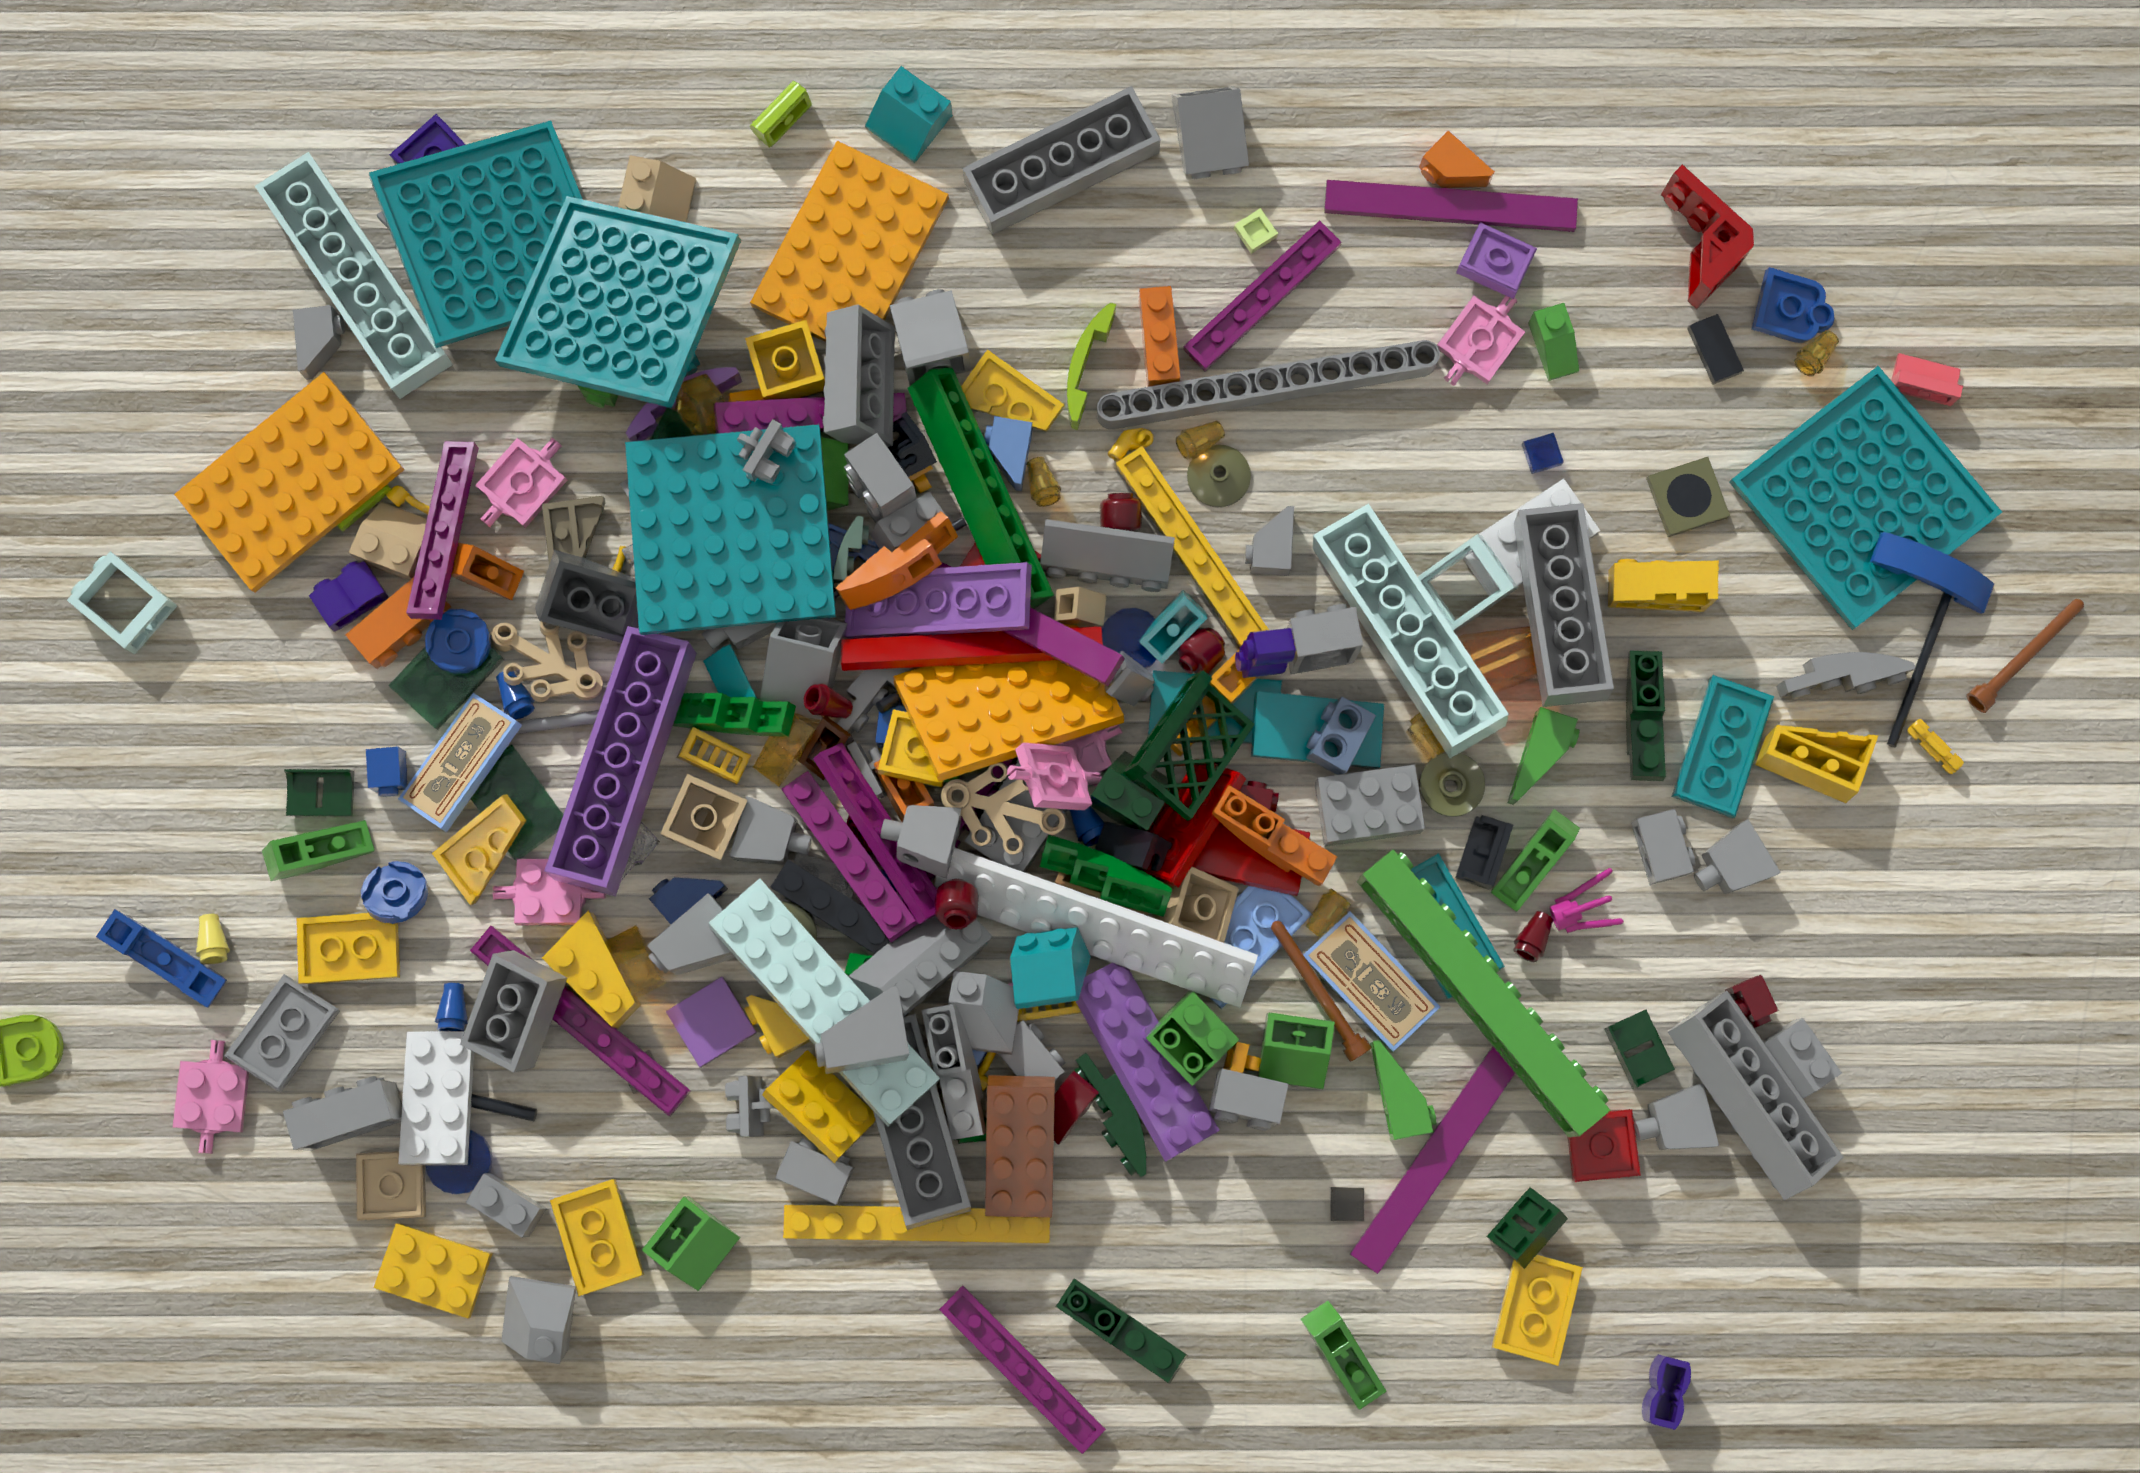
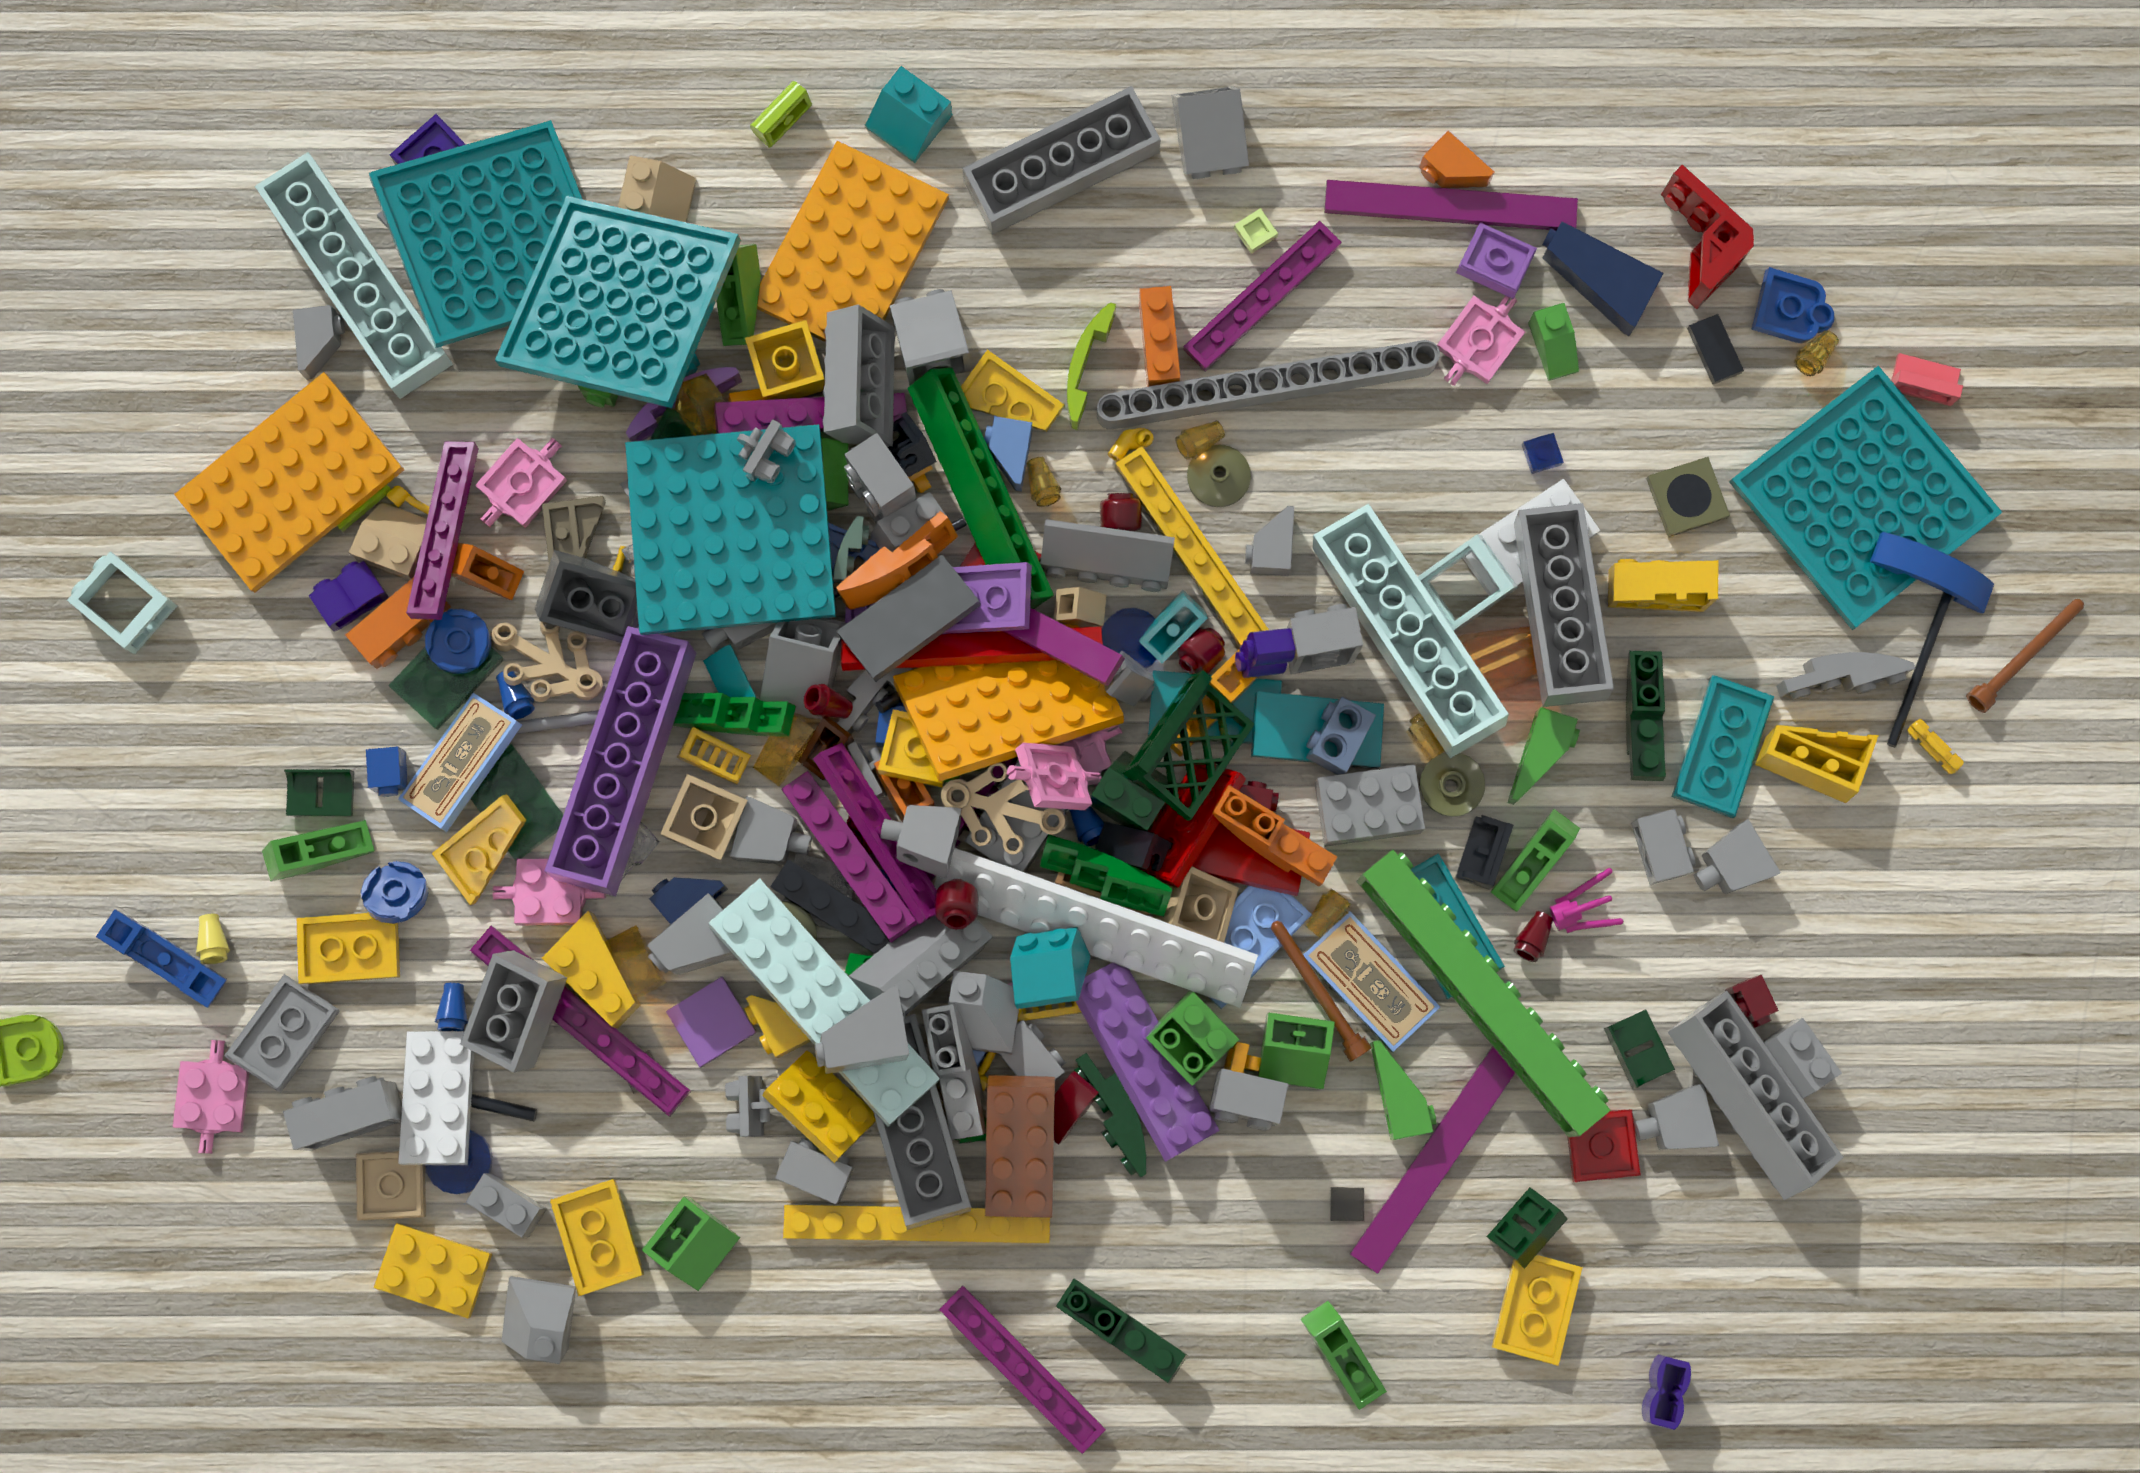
none -> bright green slope [716,244,761,346]
none -> dark grey tile [837,555,981,682]
none -> dark blue slope [1542,221,1664,336]

